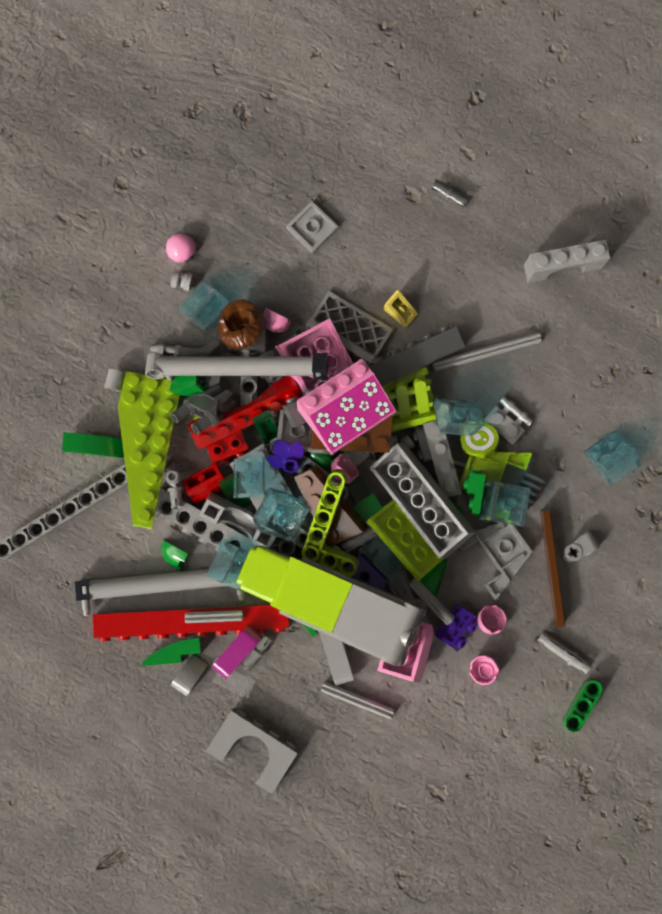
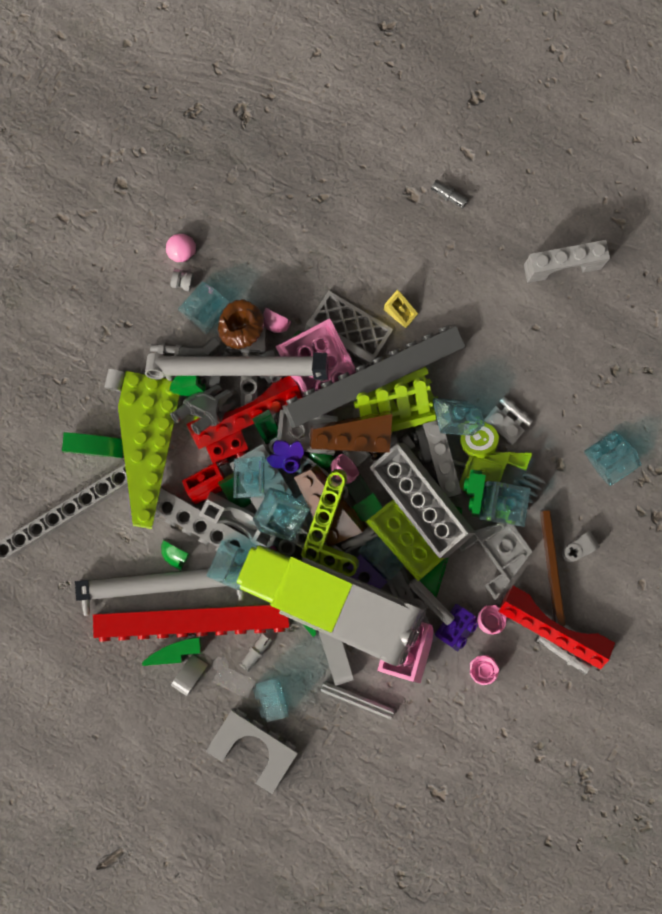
light grey pin [164,462,188,509] -> none
light grey axle [185,610,243,623] -> none
magenta beam [211,625,263,679] -> none
light grey tile [286,201,339,254] -> none
slope [297,359,396,455] -> none
light grey axle [432,332,542,372] -> none
green beam [562,679,602,732] -> none
none -> clear light blue slope [253,676,290,722]
none -> red arch [498,586,615,669]

